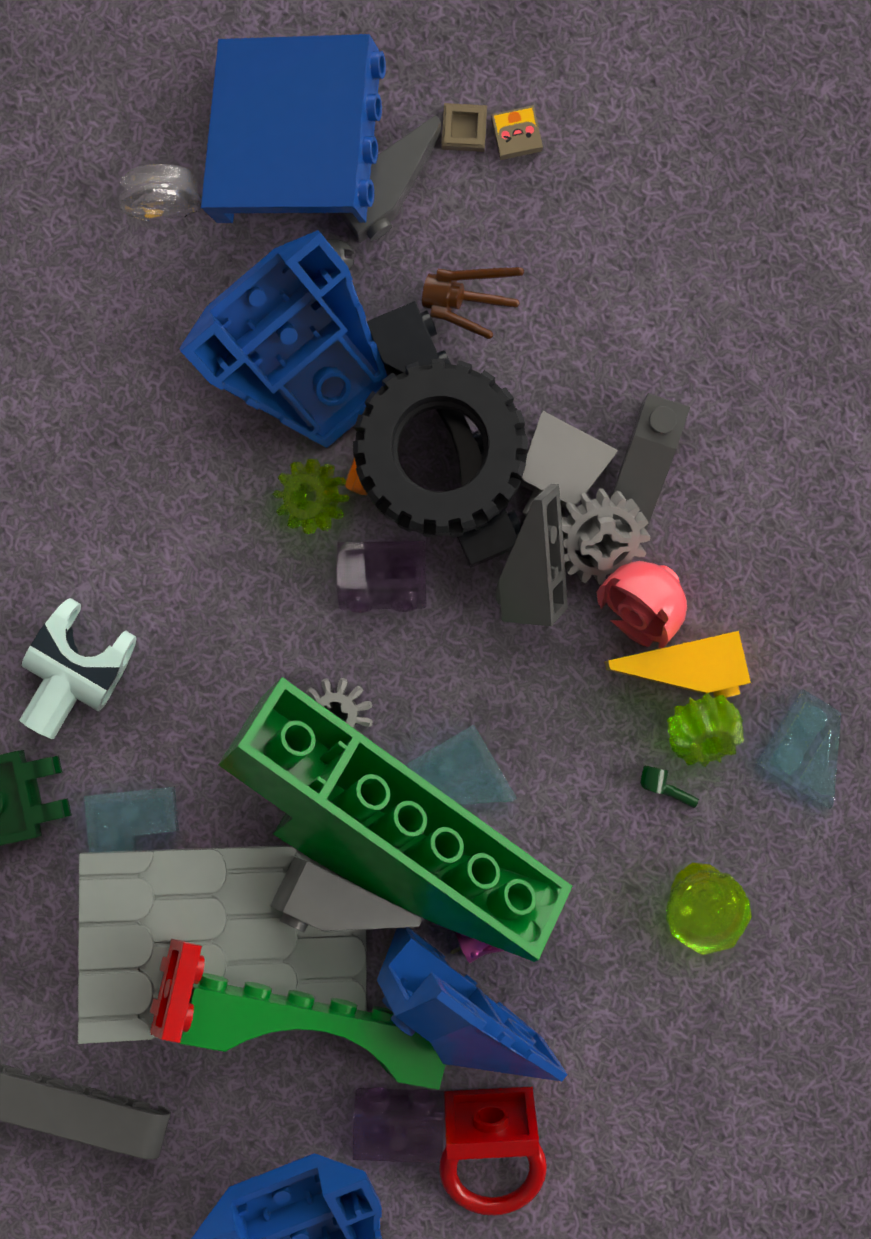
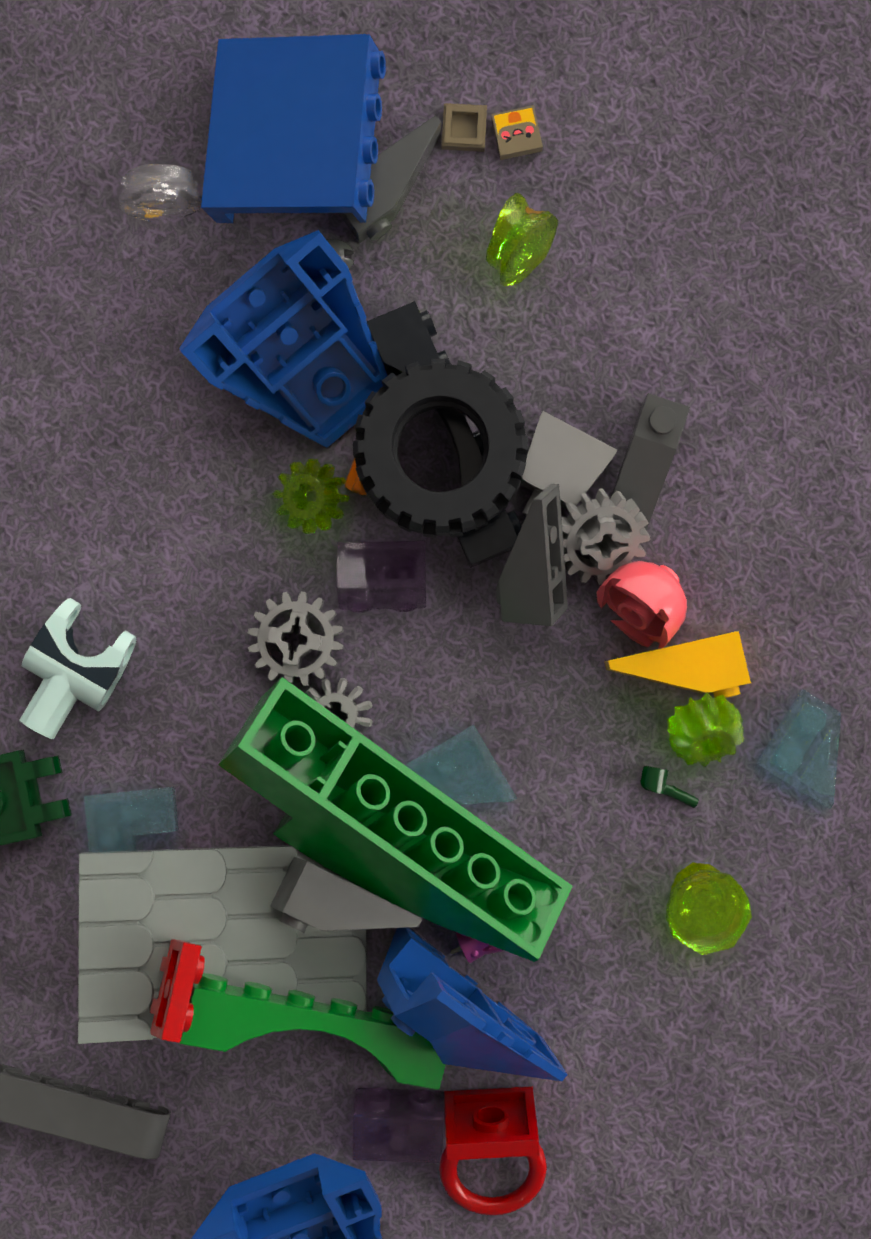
reddish brown plant [422,267,524,339] -> none
none -> light grey gear [248,591,344,686]
none -> clear neon green hat [486,193,559,286]

